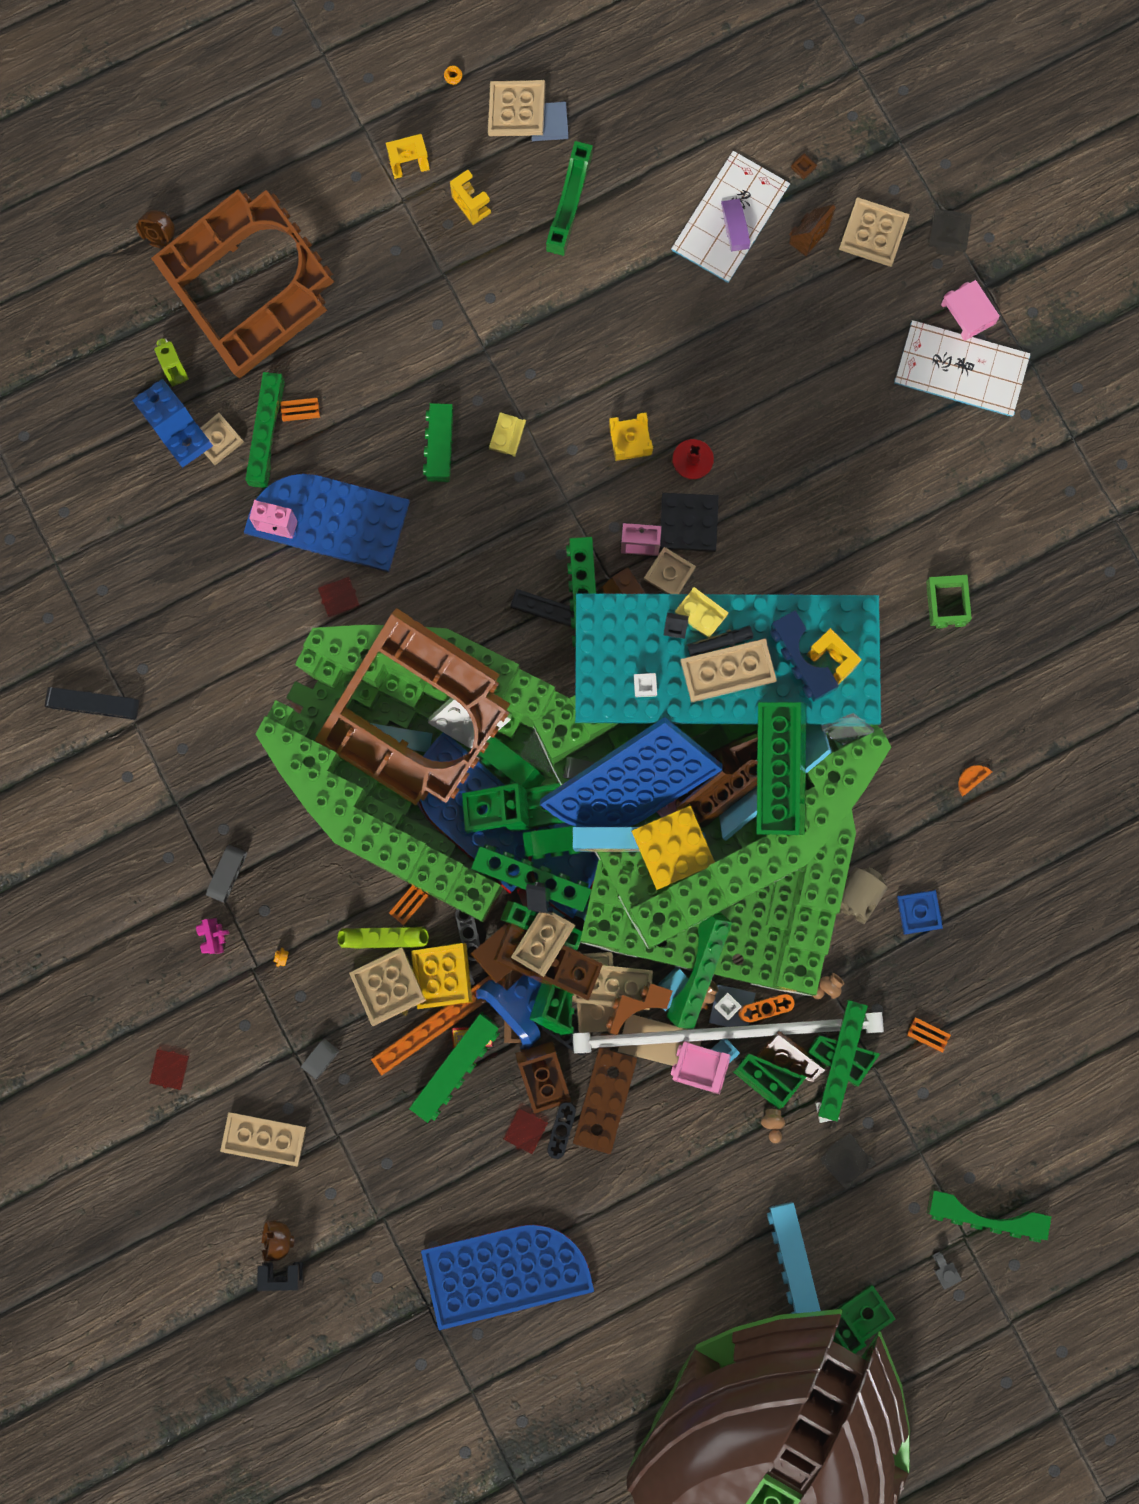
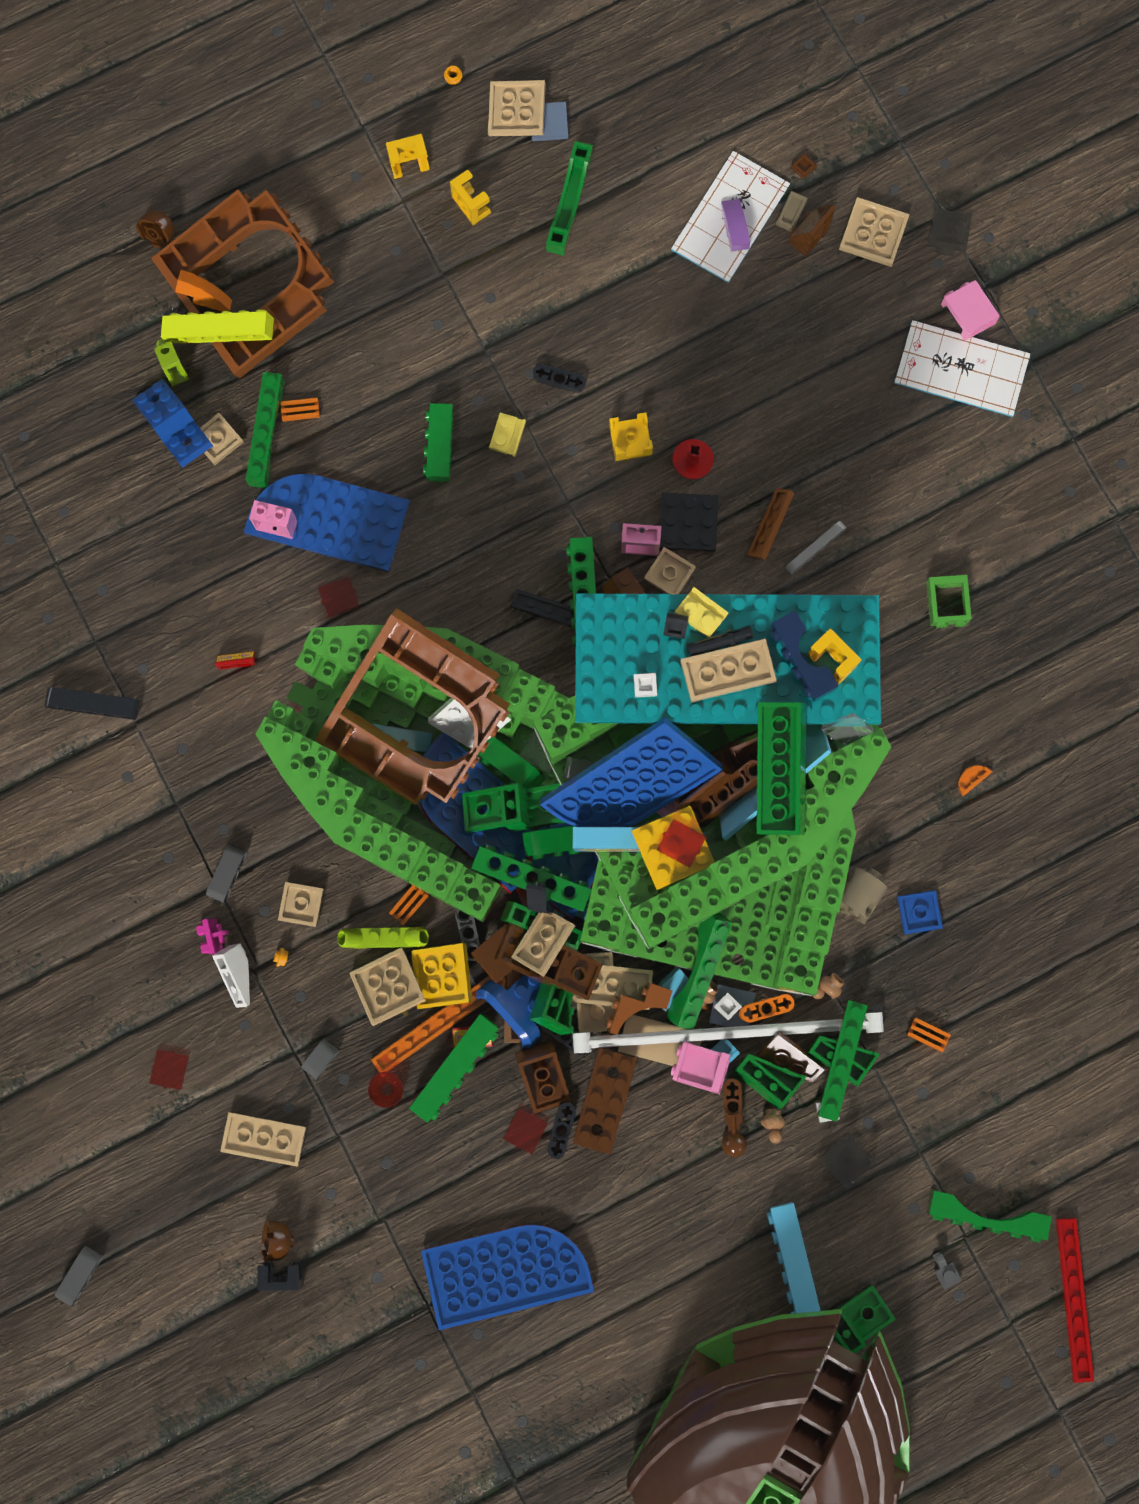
none -> dark grey beam [55,1246,103,1307]
none -> neon yellow brick [161,310,274,344]
none -> orange slope [175,270,232,312]
none -> white slope [212,944,250,1008]
none -> red slope [215,651,256,670]
none -> tan plate [278,882,324,927]
none -> clear red piece [368,1072,404,1108]
none -> black beam [533,364,586,393]
none -> clear red piece [657,819,707,868]
none -> reddish brown beam [722,1075,747,1158]
none -> dark orange plate [747,488,794,561]
none -> dark tan tile [776,191,808,231]
none -> light grey beam [785,521,846,575]
none -> red tile [1055,1217,1094,1383]

